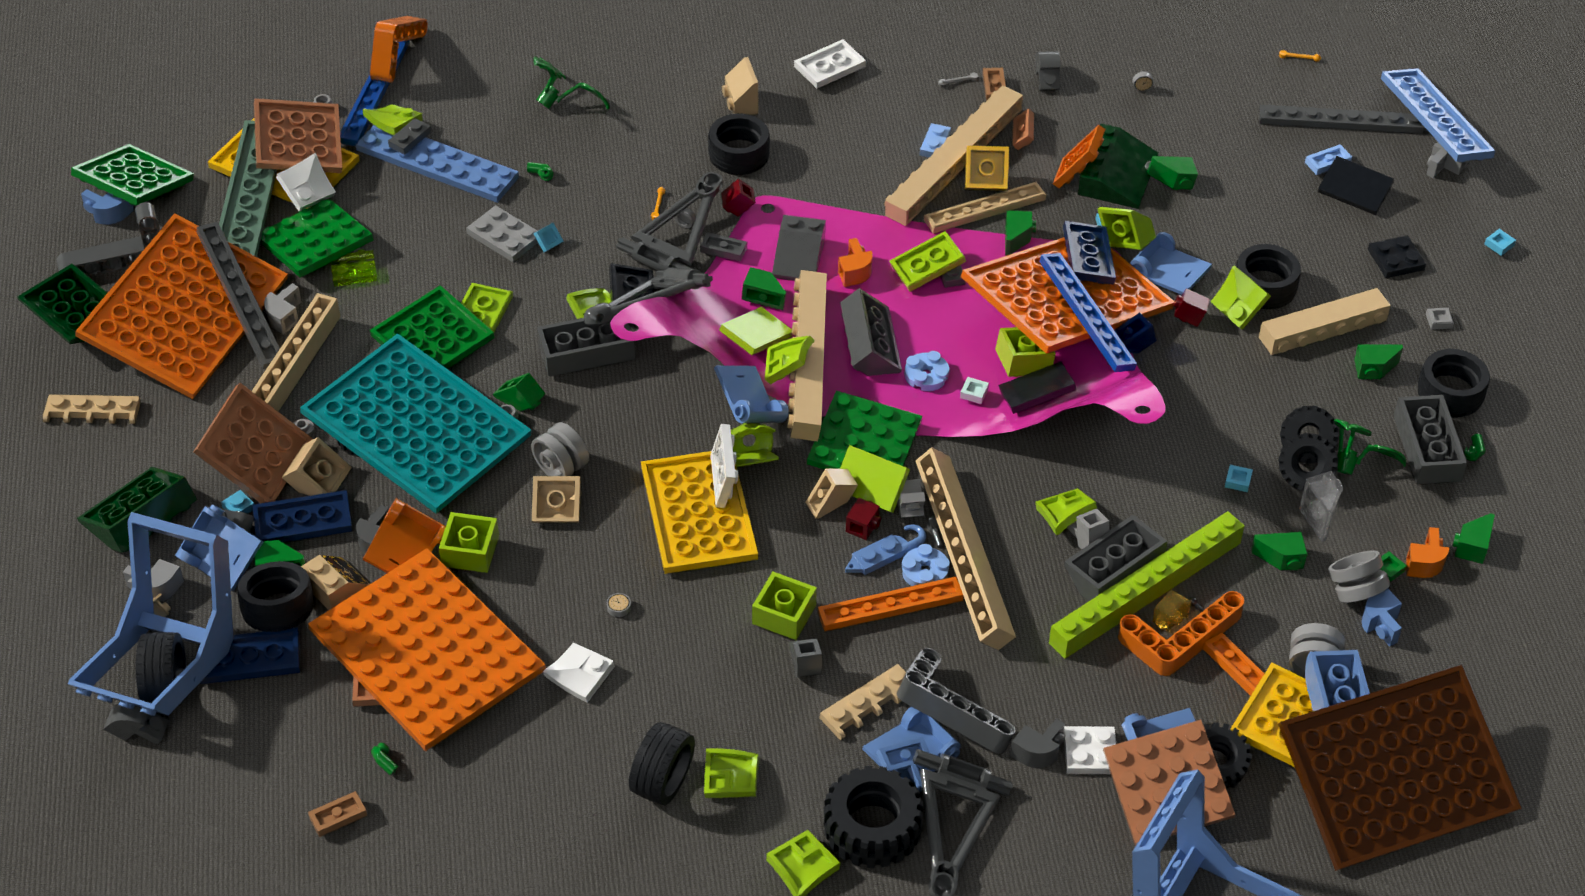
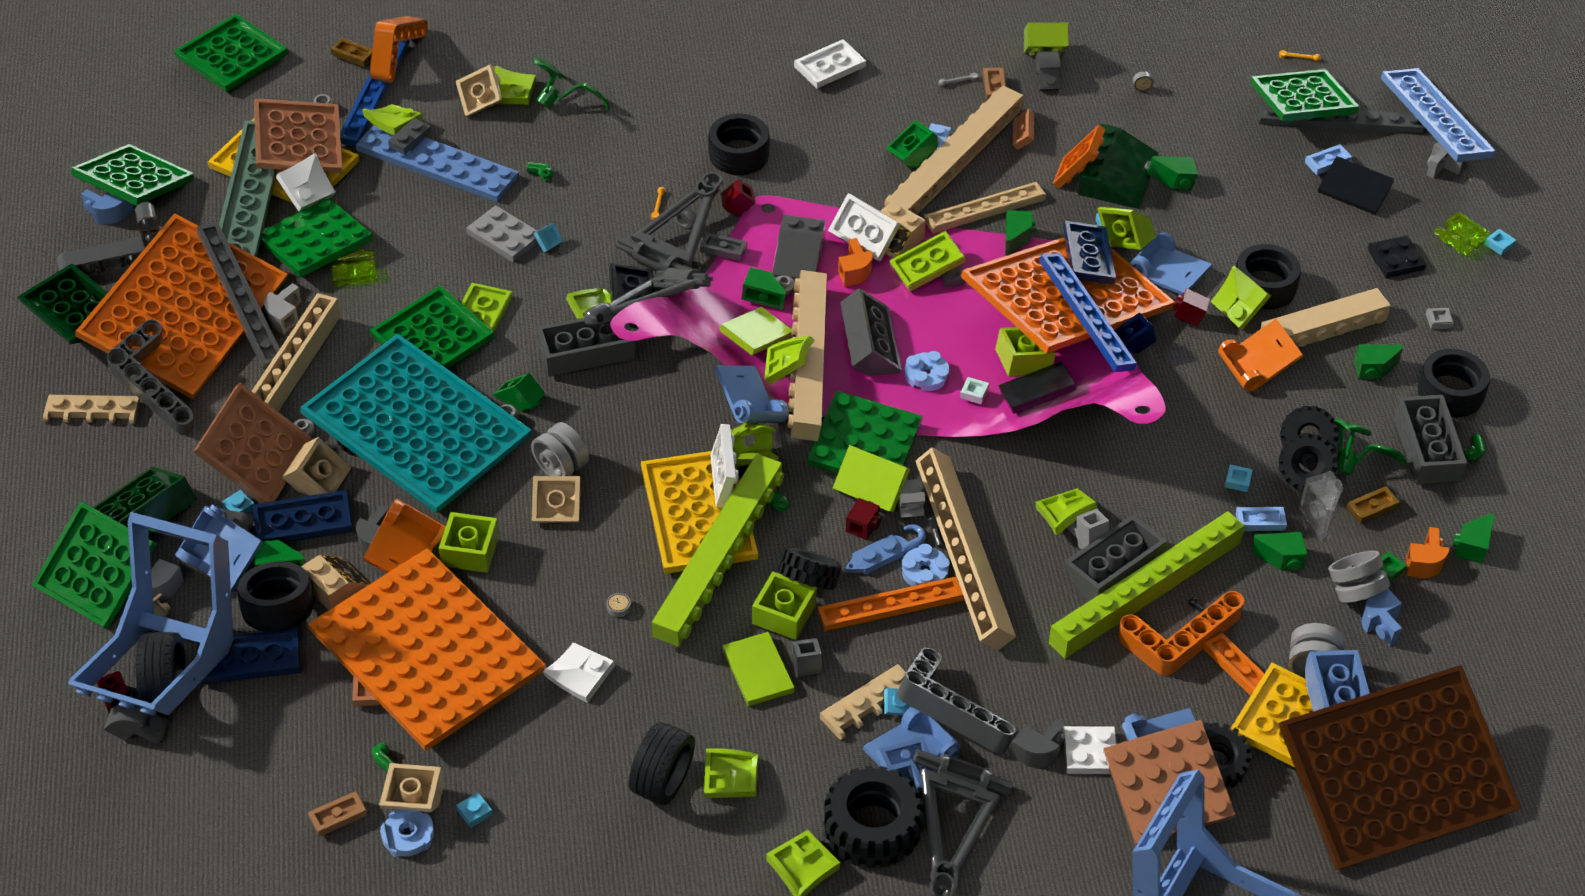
tan slope [722,57,758,115] -> none
tan slope [805,468,858,519] -> none
yellow brick [965,145,1009,191] -> none
clear yellow brick [1152,590,1191,632] -> none
none -> green plate [32,501,157,629]
none -> dark red brick [96,670,130,714]
none -> dark grey beam [107,319,194,434]
none -> green plate [174,14,288,93]
none -> pearl gold plate [330,38,372,67]
none -> tan slope [379,763,444,812]
none -> light blue plate [381,809,434,857]
none -> tan slope [456,65,502,117]
none -> medium azure plate [456,792,492,828]
none -> lime plate [494,66,537,105]
none -> lime brick [652,454,784,647]
none -> lime tile [722,632,794,706]
none -> green arm [765,492,789,512]
none -> light grey plate [776,276,794,295]
none -> black tyre [778,547,842,590]
none -> white plate [828,193,901,261]
none -> tan slope [881,201,926,258]
none -> medium azure plate [884,688,911,716]
none -> green slope [886,120,939,169]
none -> lime brick [1024,22,1068,56]
none -> orange door [1218,319,1304,392]
none -> light blue plate [1236,507,1287,531]
none -> green plate [1250,69,1359,122]
none -> pearl gold plate [1347,486,1400,524]
none -> clear neon green plate [1434,211,1492,256]

